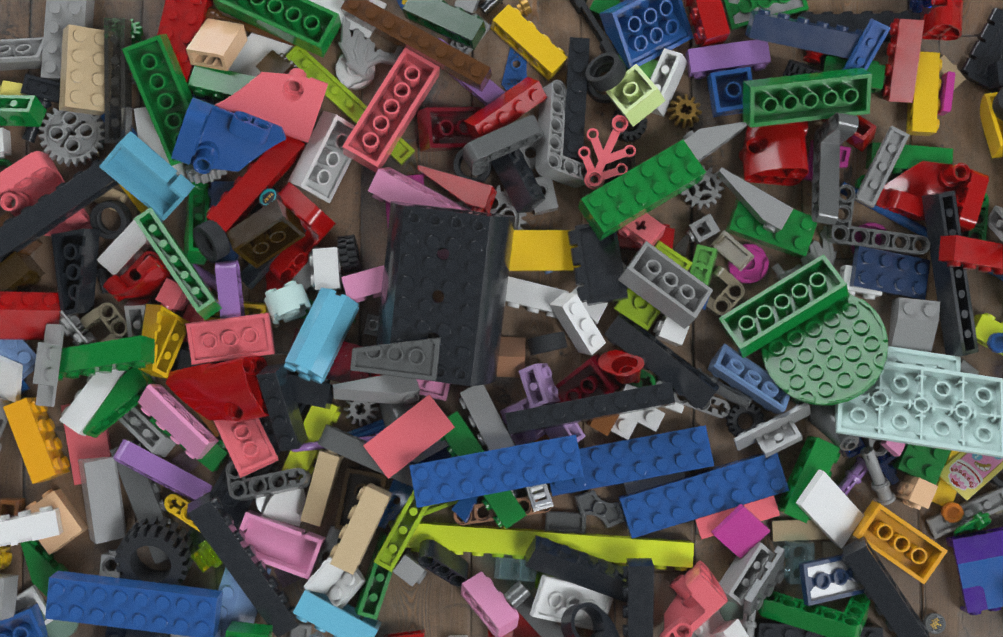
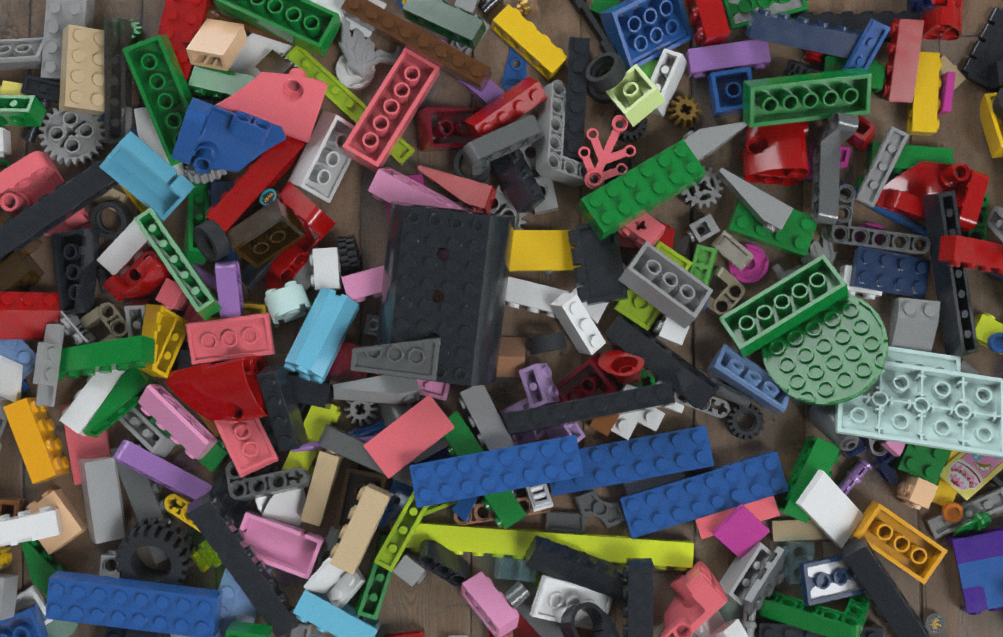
light grey bracket [734,403,811,458] -> none
light grey pin [860,446,896,505] -> none

